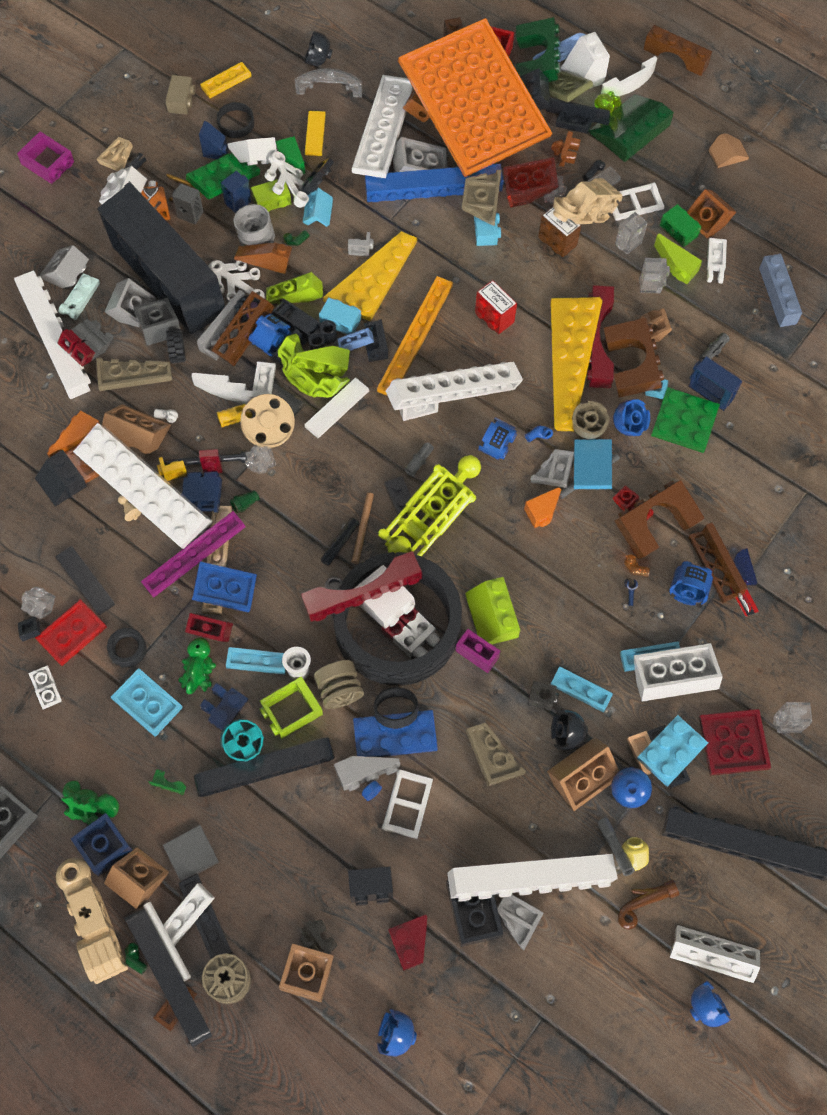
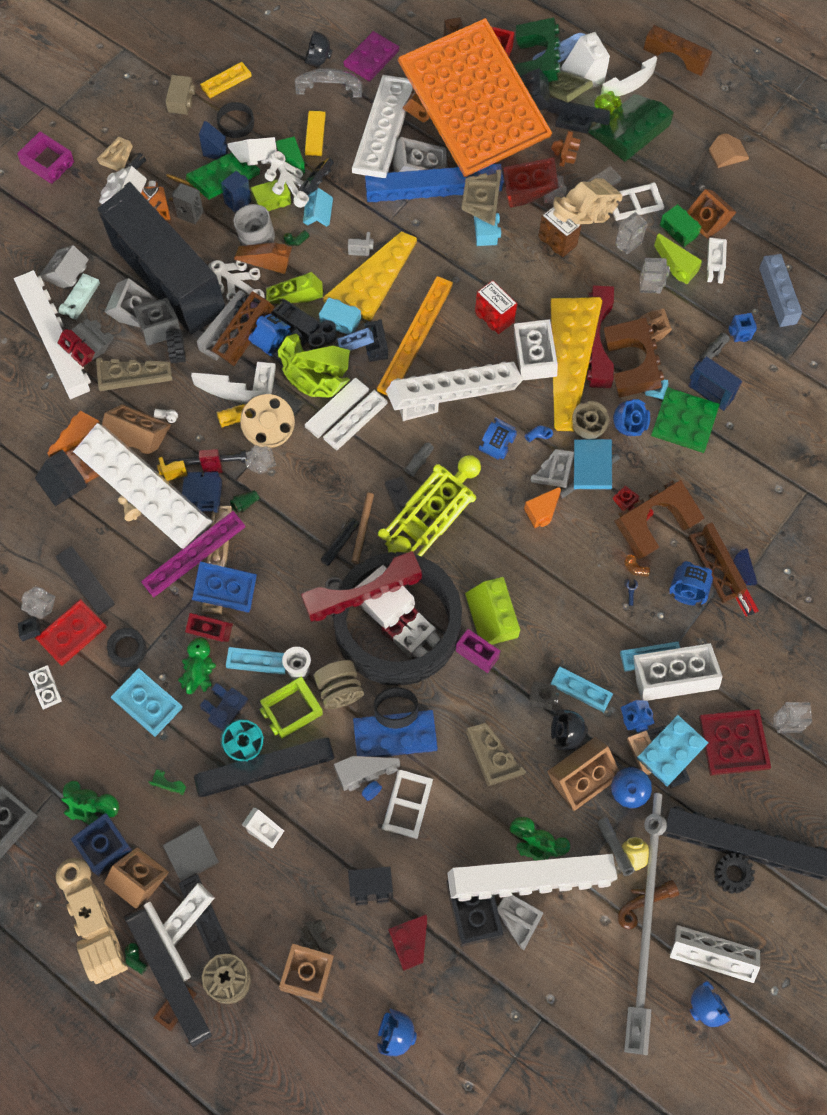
black arm [582,160,606,182] -> none
none -> white slope [242,808,284,848]
none -> white tile [323,390,388,451]
none -> magenta plate [344,31,399,82]
none -> green animal [509,817,571,861]
none -> white brick [514,319,558,380]
none -> blue brick [620,700,654,733]
none -> light grey bar [624,793,667,1055]
none -> black tyre [714,853,755,894]
none -> blue brick [729,313,757,342]

